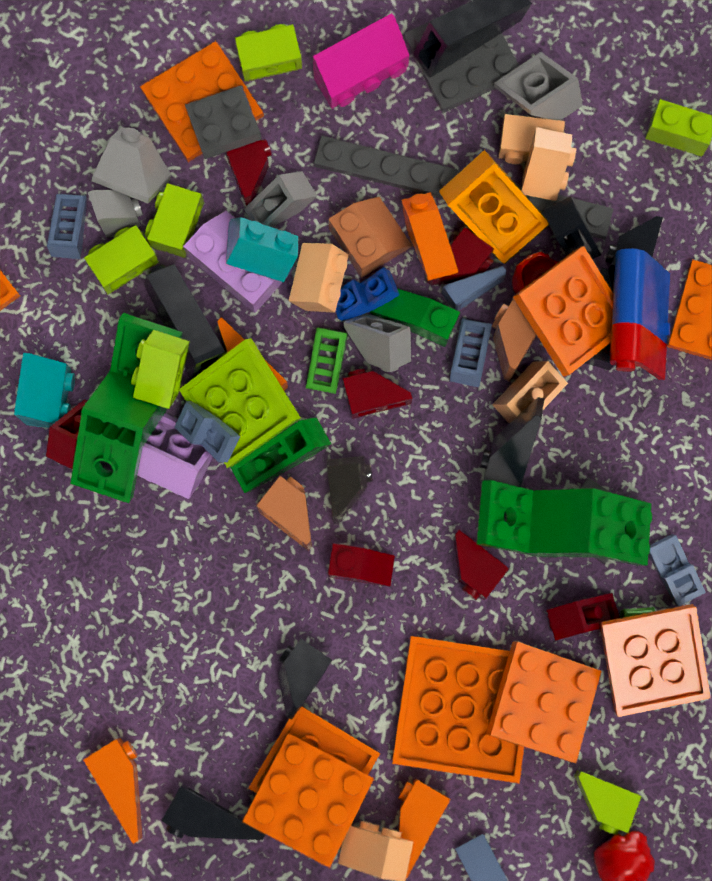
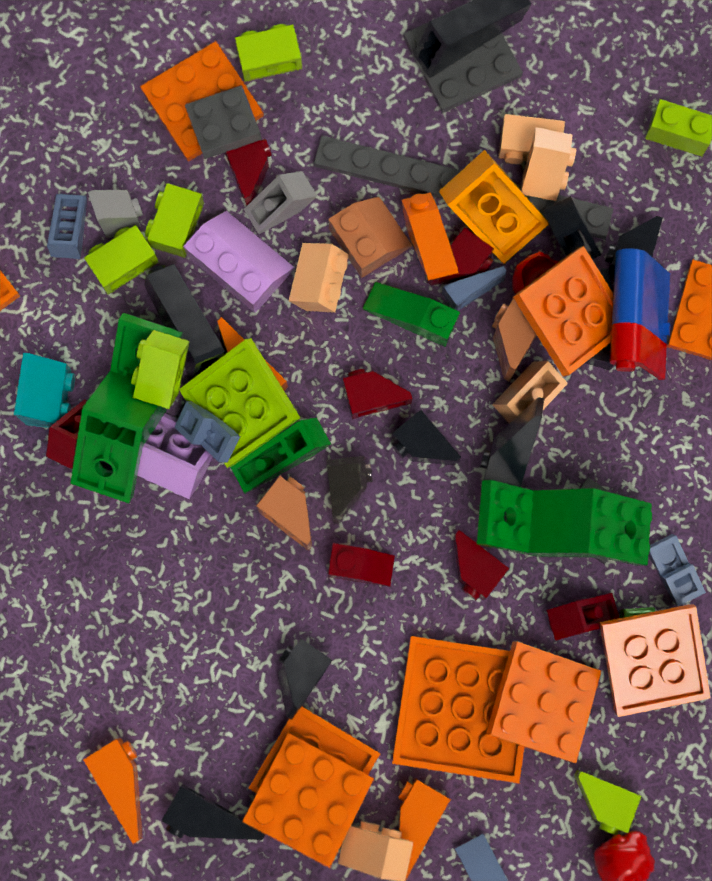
light grey slope [92,127,171,203] -> none
teal slope [226,217,298,282] -> none
bright green slope [306,327,348,394] -> none
dark pink slope [313,13,410,108] -> none
blue slope [335,267,400,321] -> none
light grey slope [344,313,411,372] -> none
sand blue slope [450,318,492,387] -> none
light grey slope [494,52,583,121] -> none
none -> black slope [391,410,461,465]

